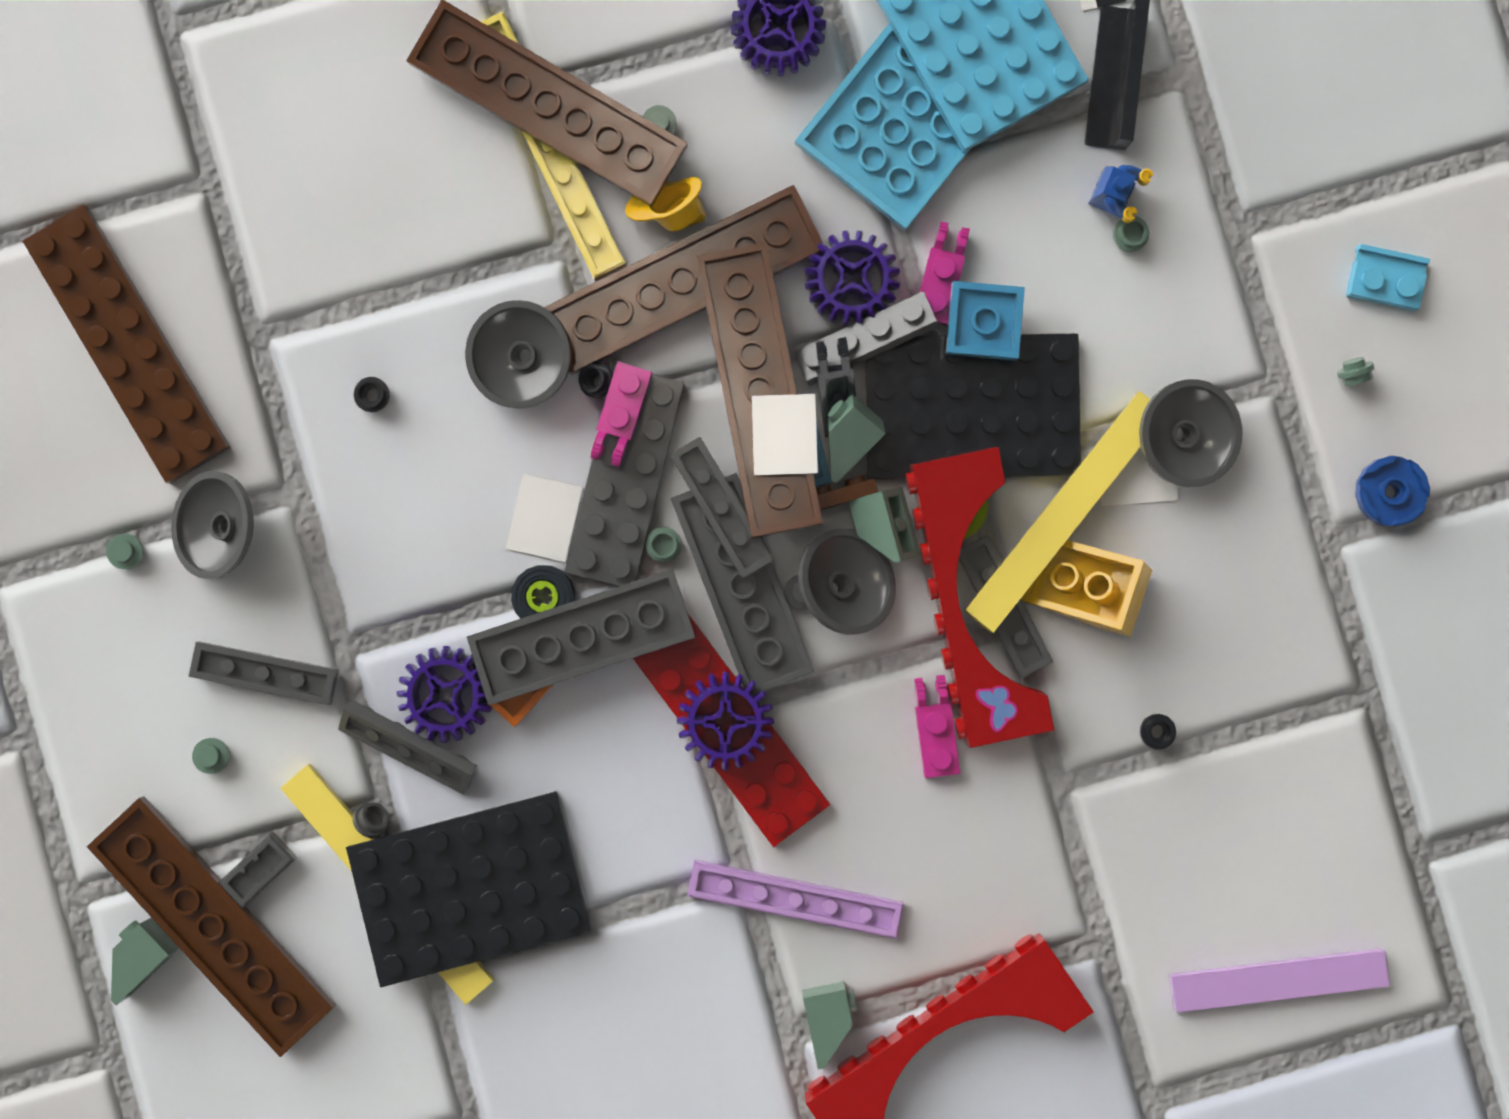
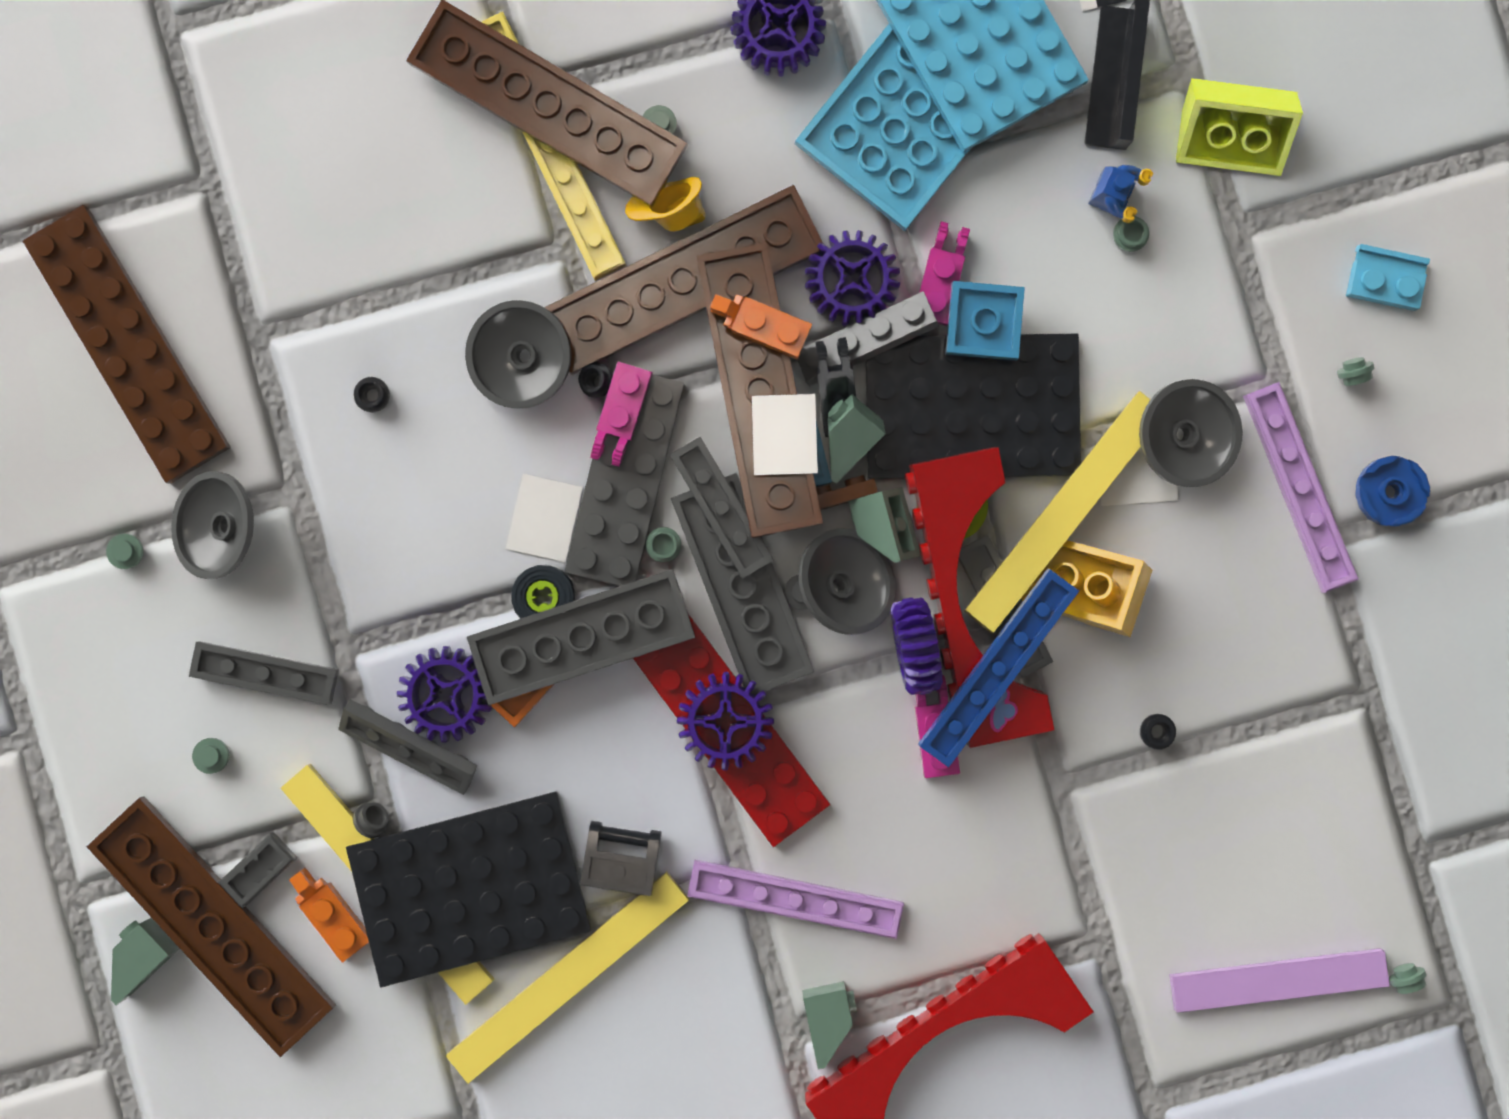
none -> orange hinge [289,868,369,963]
none -> light yellow tile [446,871,689,1084]
none -> black plate [580,821,662,896]
none -> orange hinge [710,294,812,359]
none -> dark purple gear [890,597,943,695]
none -> blue plate [918,568,1079,768]
none -> neon yellow slope [1176,78,1303,176]
none -> lavender tile [1243,382,1359,593]
none -> sand green plate [1389,963,1427,994]

